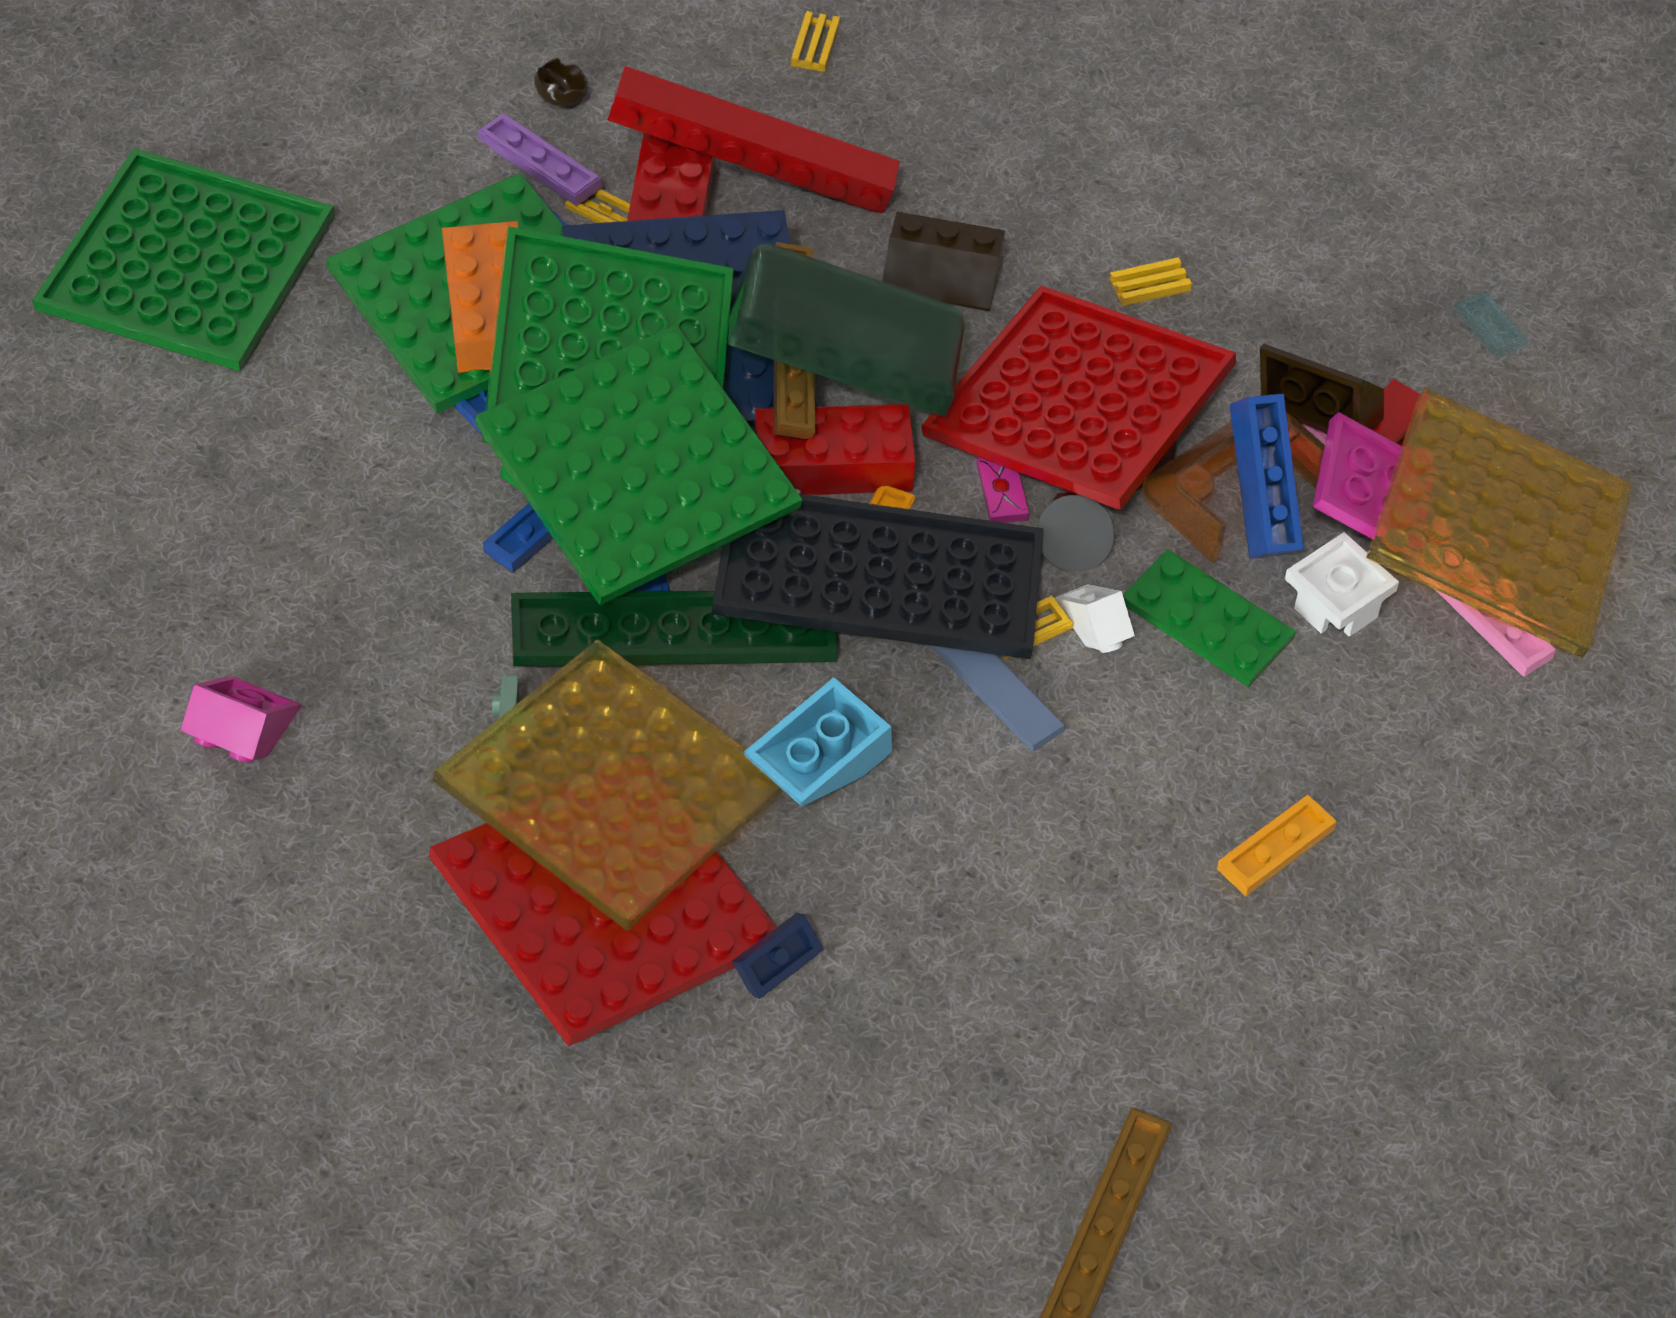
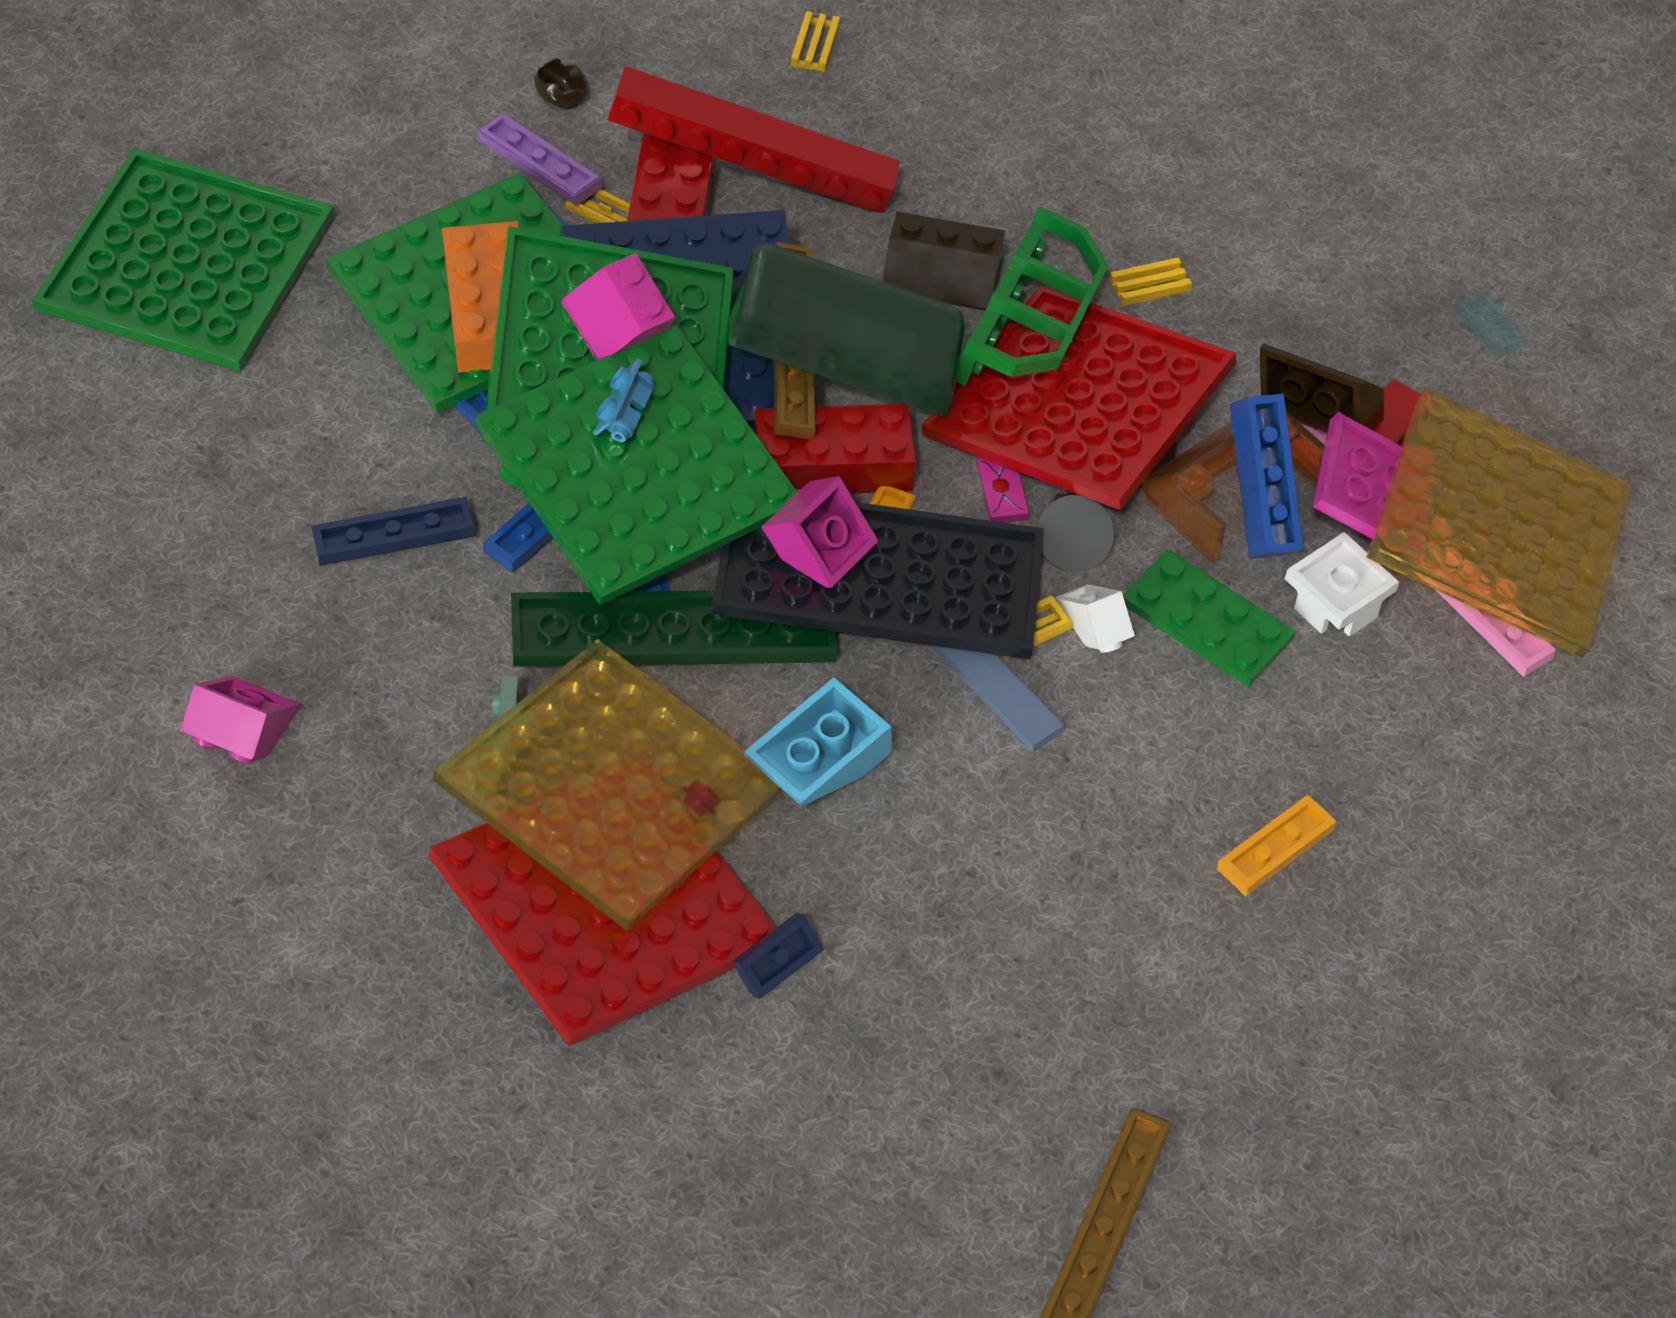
none -> dark blue plate [311,497,476,566]
none -> dark pink slope [561,253,675,360]
none -> dark azure hinge [593,359,654,442]
none -> clear red plate [683,779,722,817]
none -> dark pink slope [762,476,879,588]
none -> green plate [952,206,1108,386]

